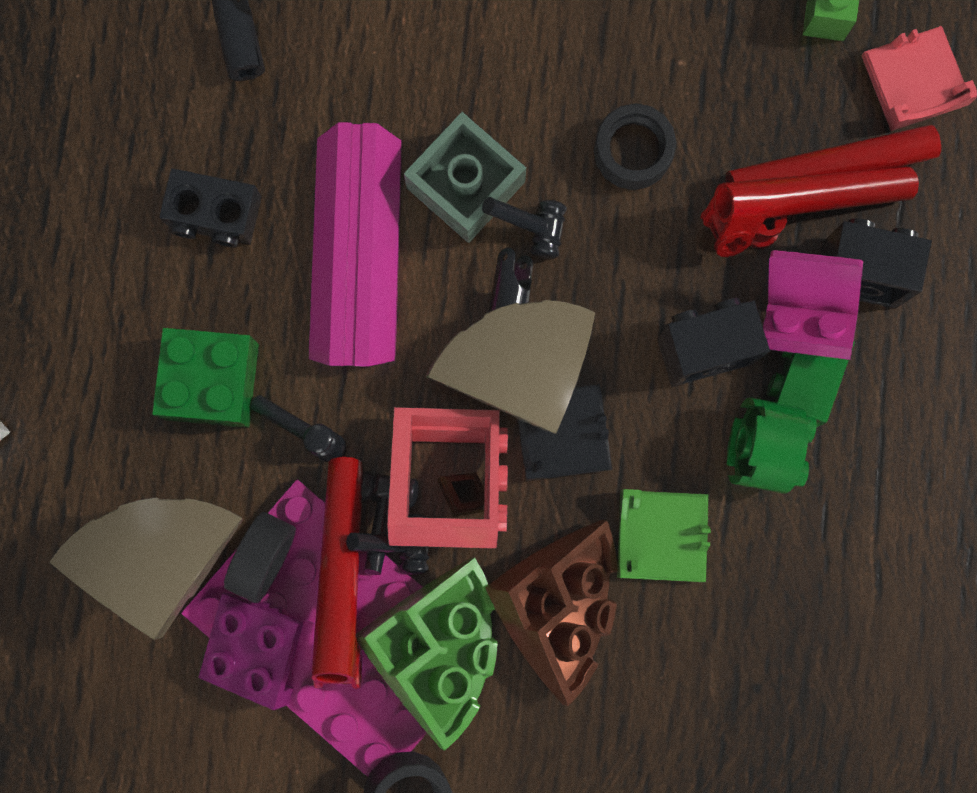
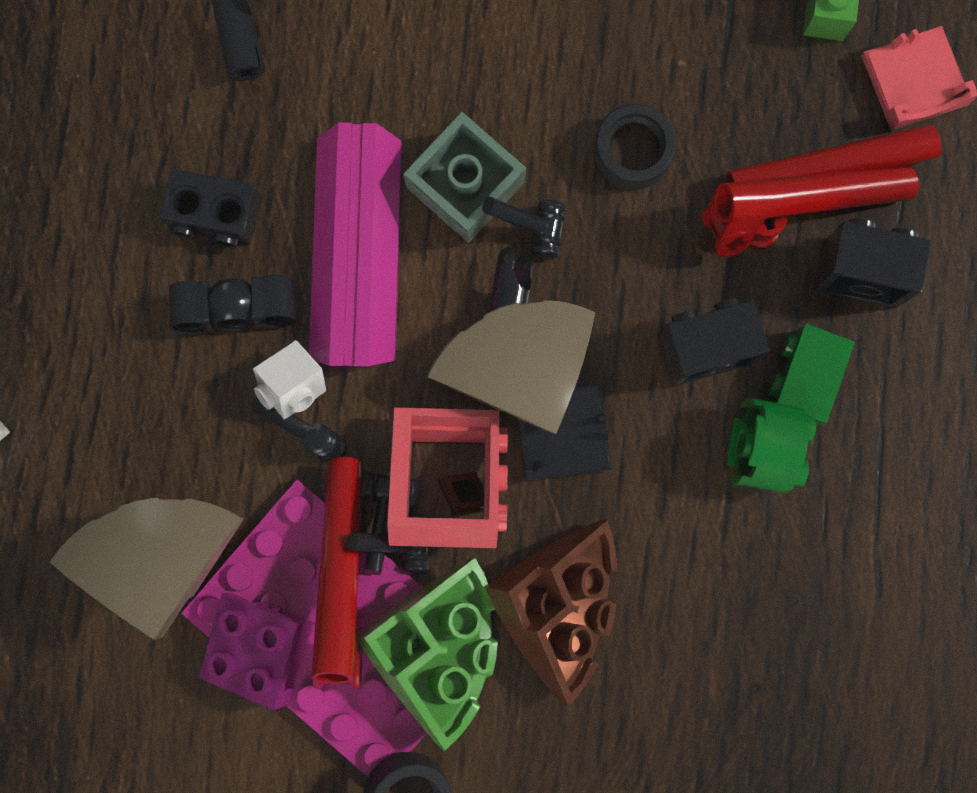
green brick [152,328,259,428] -> none
black tyre [224,512,296,603] -> none
bright green piece [617,489,711,582] -> none
dark pink bracket [763,250,863,360] -> none
none -> black piece [169,275,296,335]
none -> white brick [253,340,326,420]

